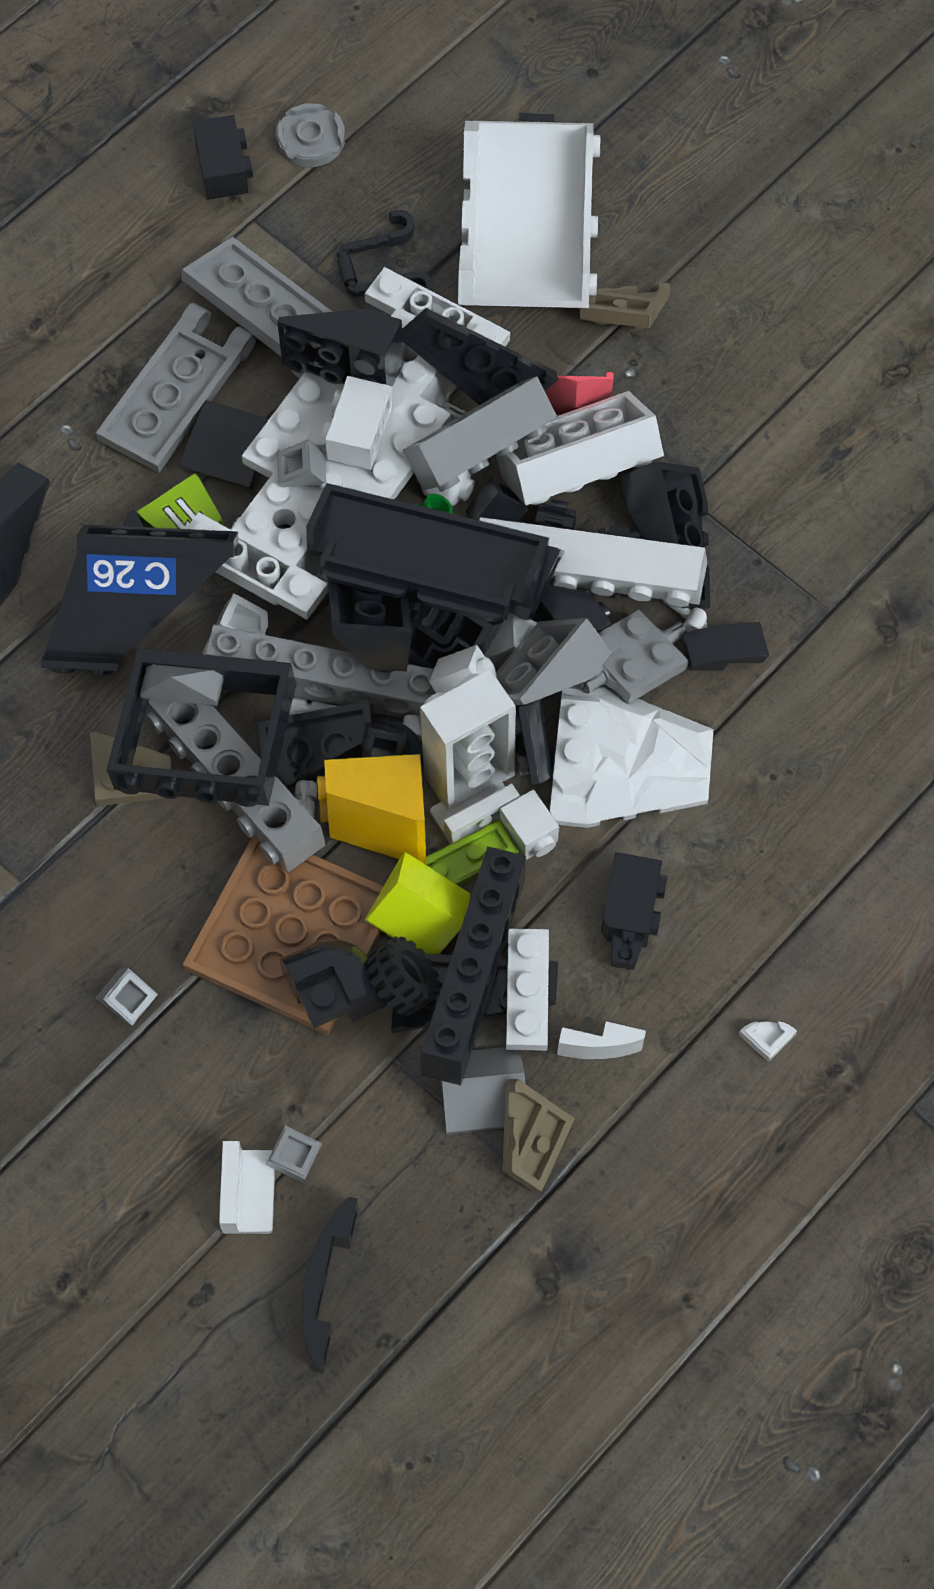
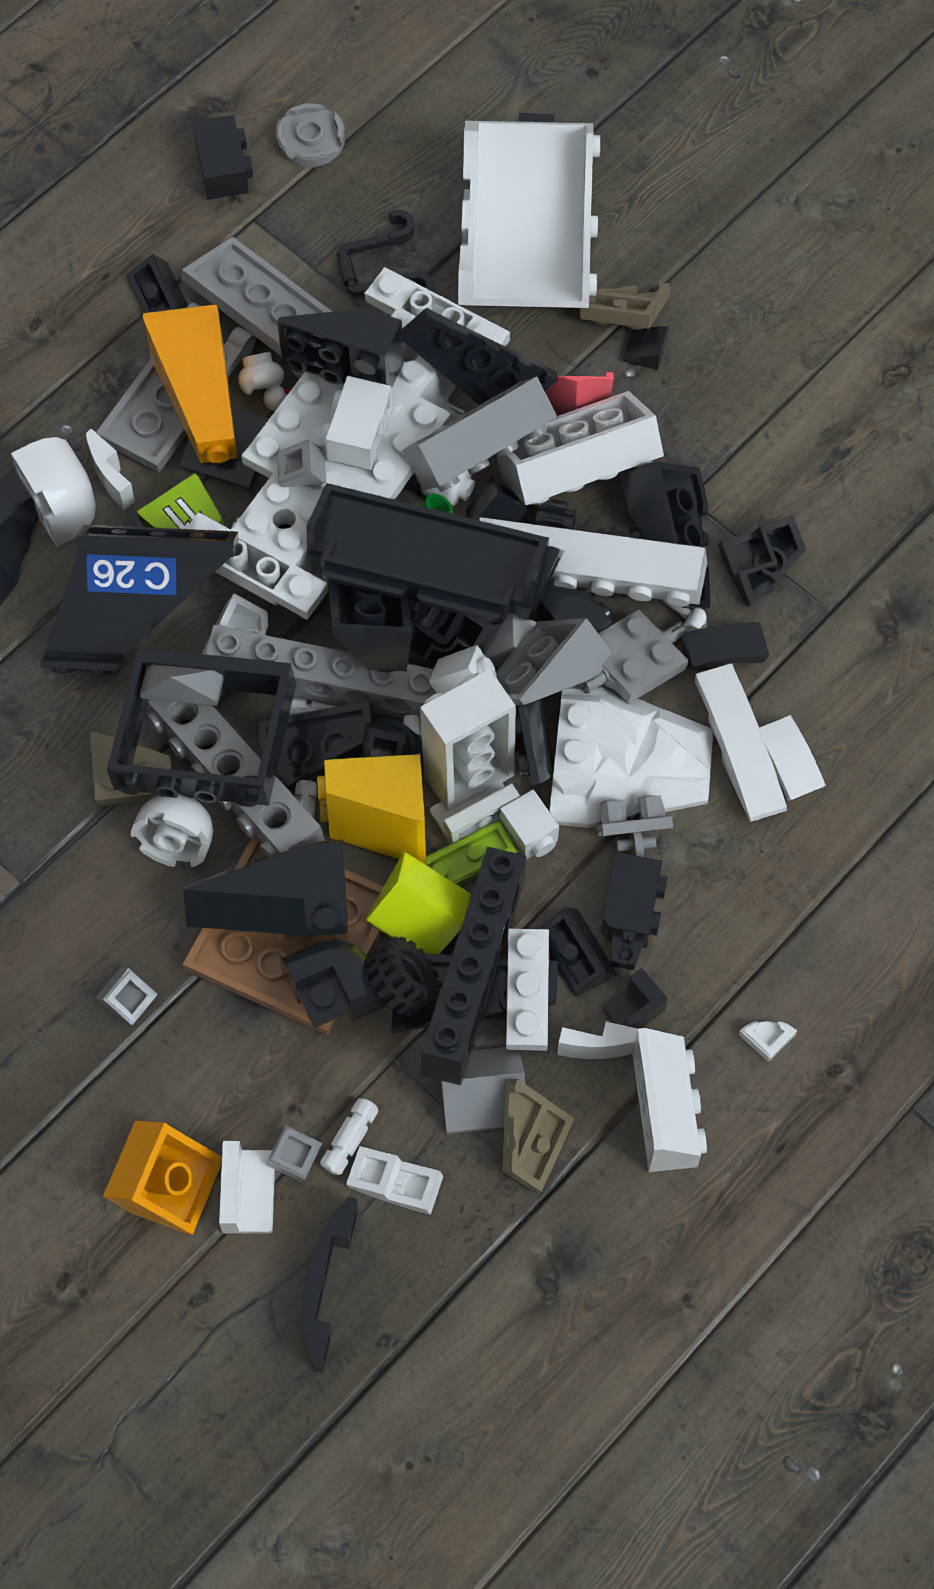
none -> white brick [11,437,96,547]
none -> white slope [86,429,135,511]
none -> light orange slope [103,1121,222,1235]
none -> black slope [126,254,188,313]
none -> white cylinder [130,794,213,867]
none -> light orange slope [143,304,238,463]
none -> black wedge [183,840,348,936]
none -> white animal [238,352,291,411]
none -> white axle [321,1098,378,1175]
none -> white slope [346,1146,443,1215]
none -> black slope [538,907,617,997]
none -> light grey hips [595,795,673,857]
none -> black panel [603,968,668,1029]
none -> black slope [623,326,669,370]
none -> white slope [632,1028,707,1172]
none -> white slope [695,663,787,822]
none -> black slope [718,515,806,607]
none -> white slope [759,715,826,801]

